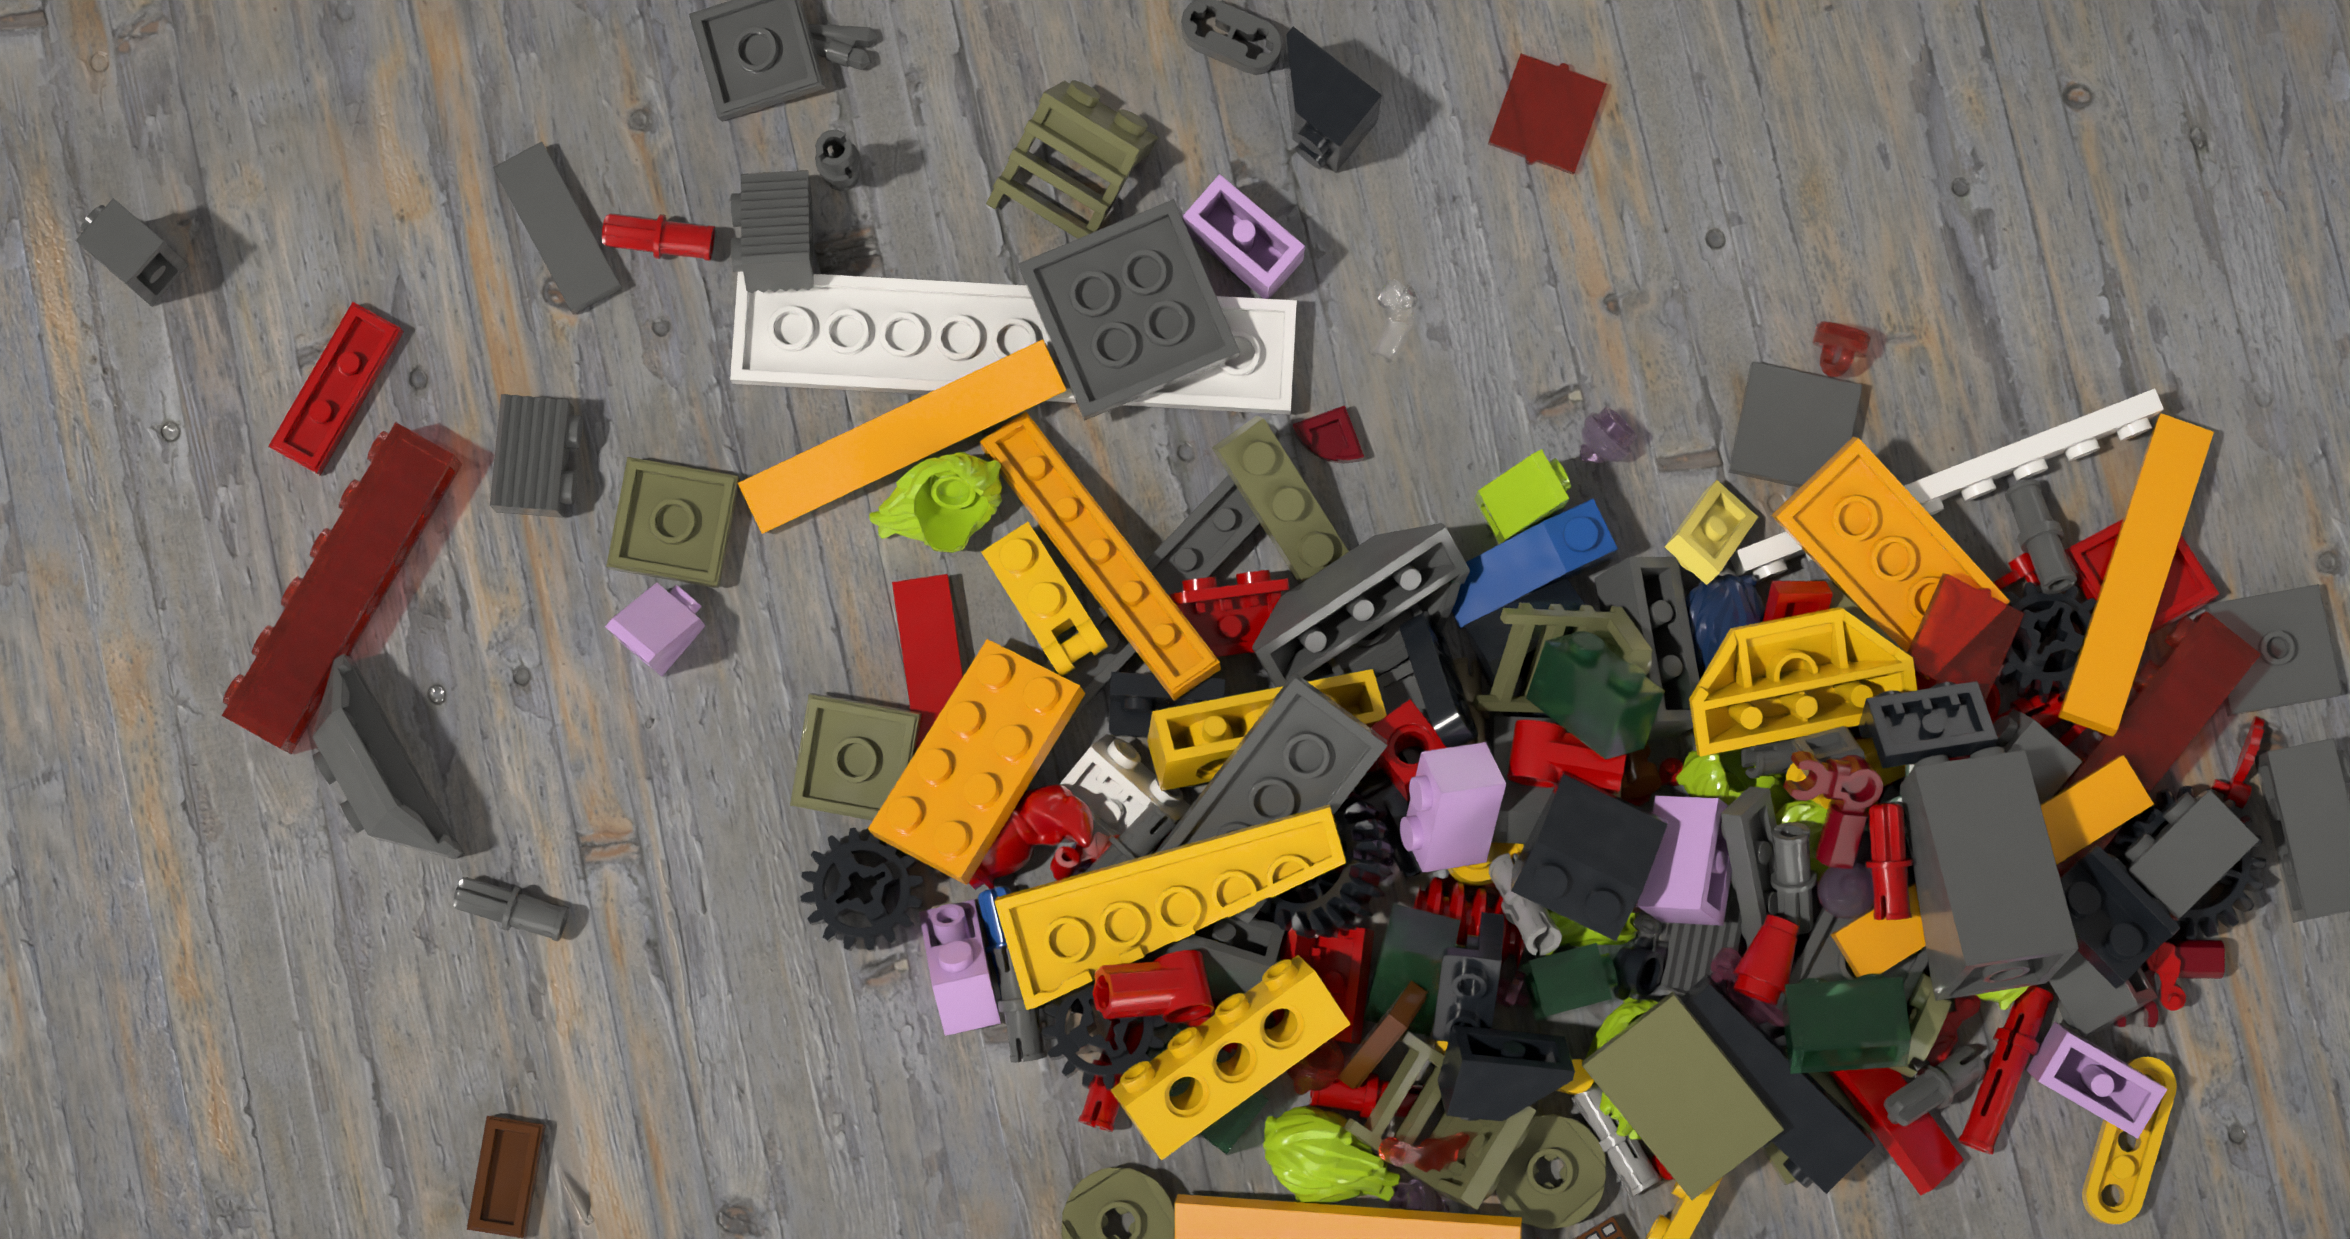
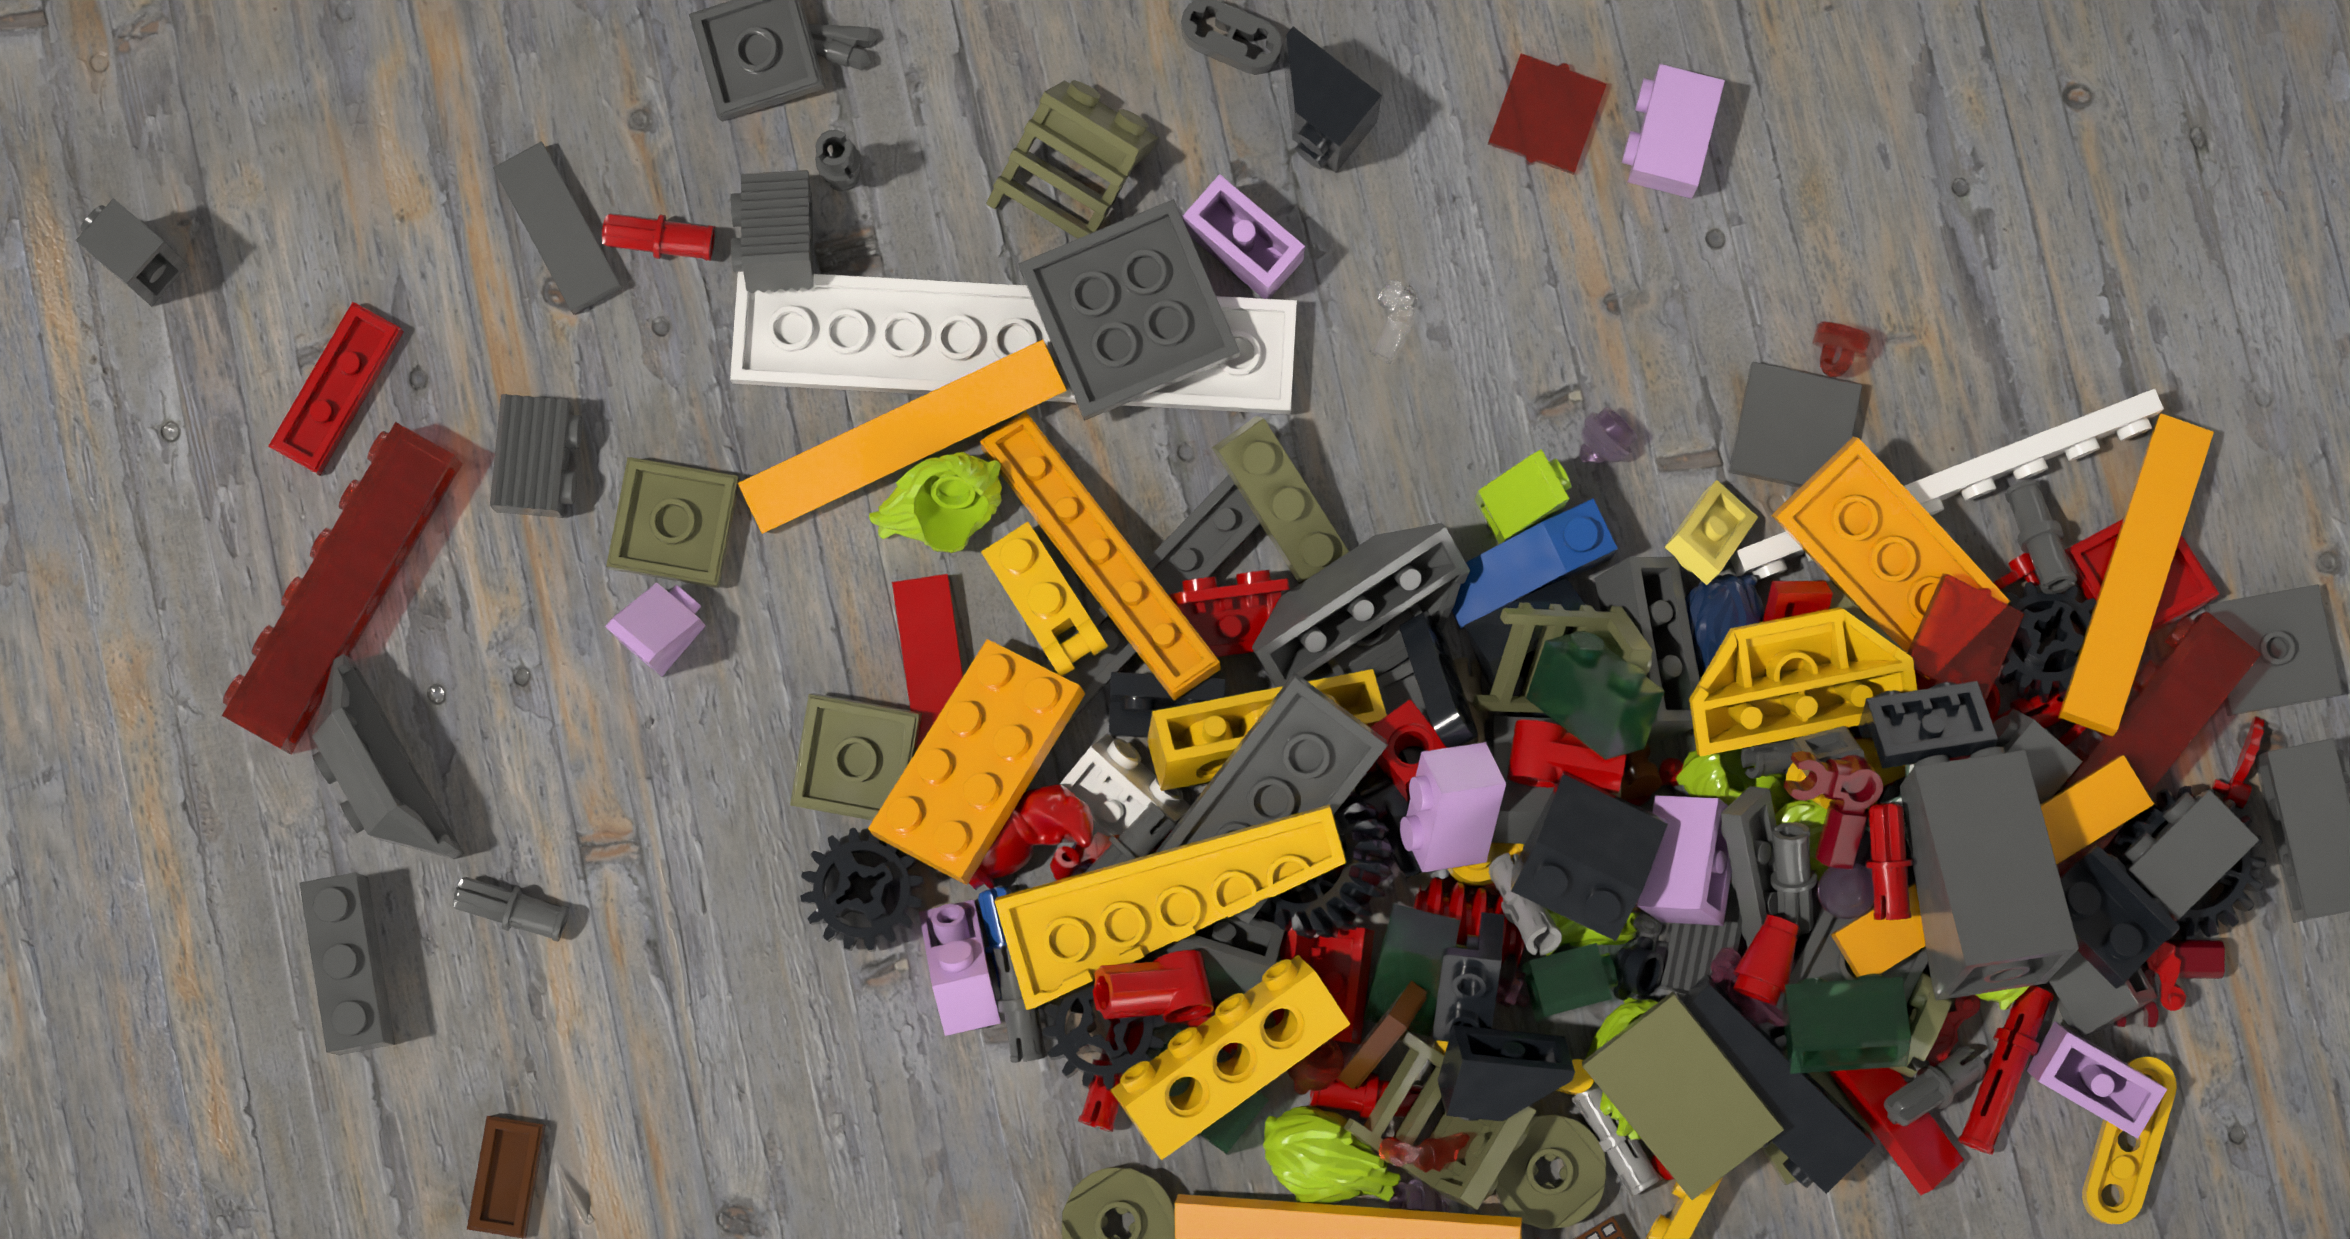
dark red tile [1292,405,1364,464] -> none
none -> dark grey brick [299,872,395,1055]
none -> lavender brick [1622,64,1725,199]

